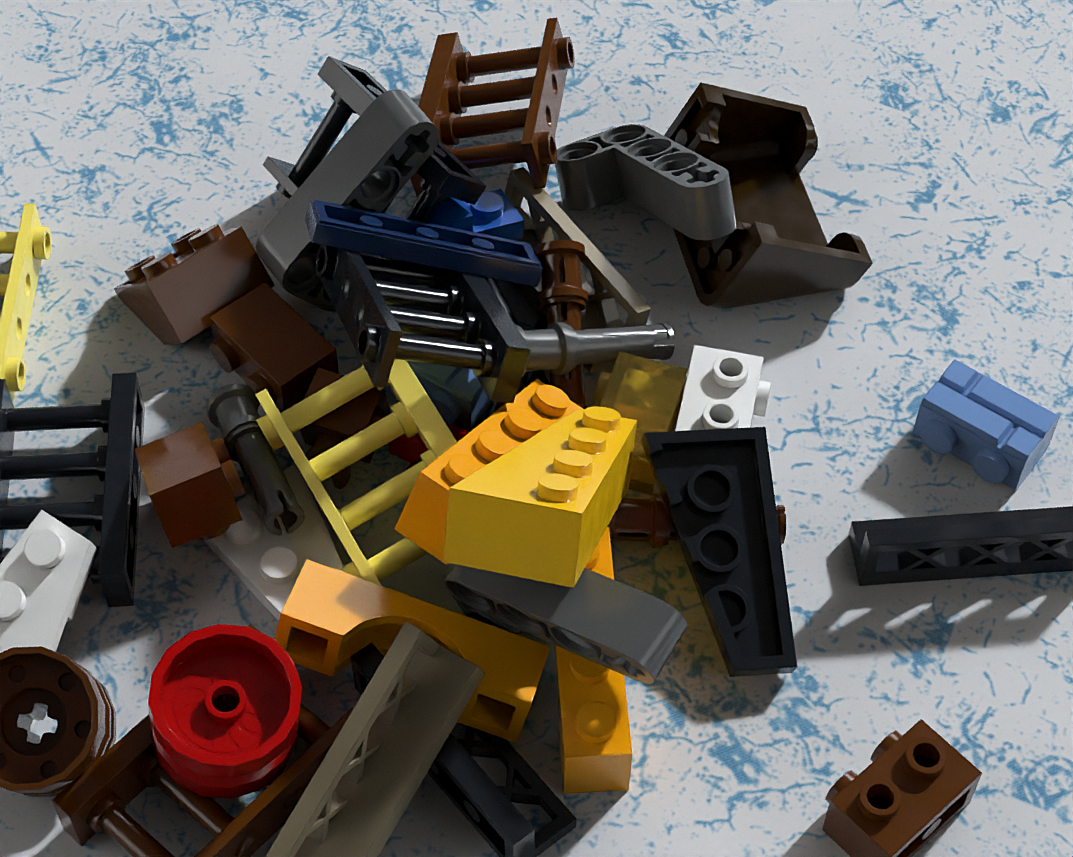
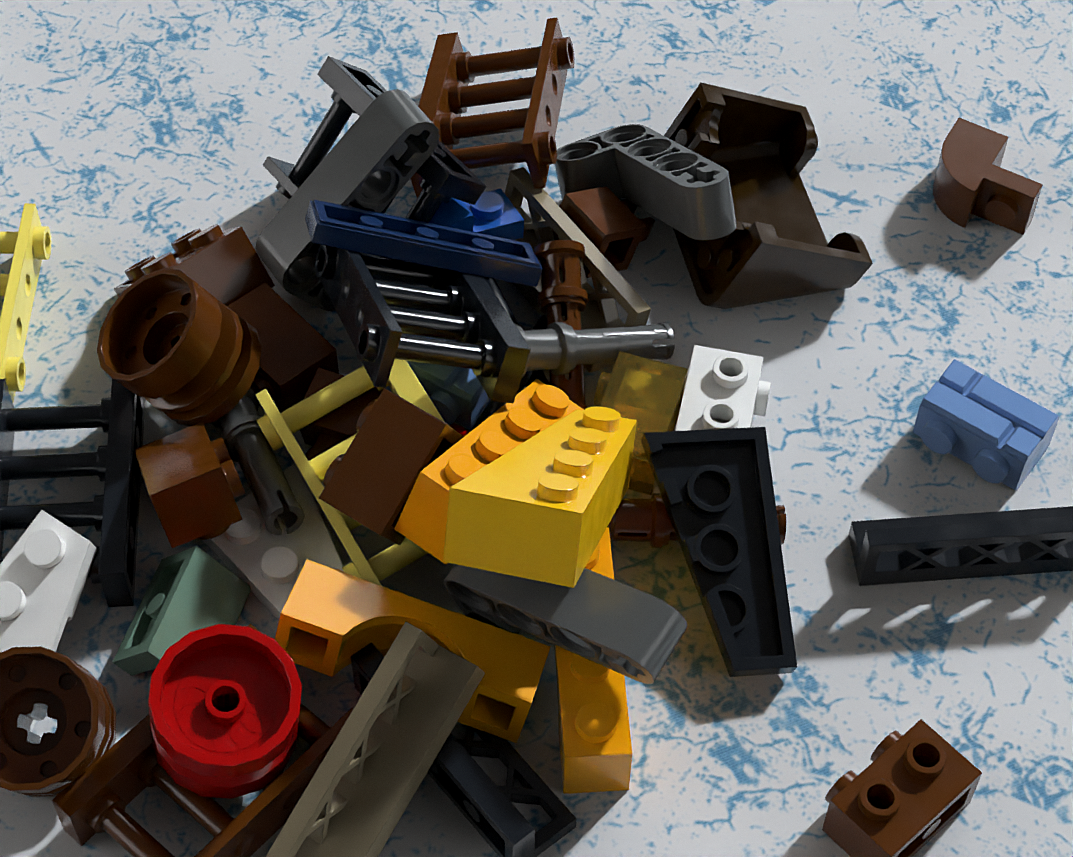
none -> reddish brown wheel [97,268,262,426]
none -> sand green panel [112,546,251,676]
none -> reddish brown brick [319,388,464,545]
none -> reddish brown brick [552,186,655,278]
none -> reddish brown brick [933,118,1043,235]

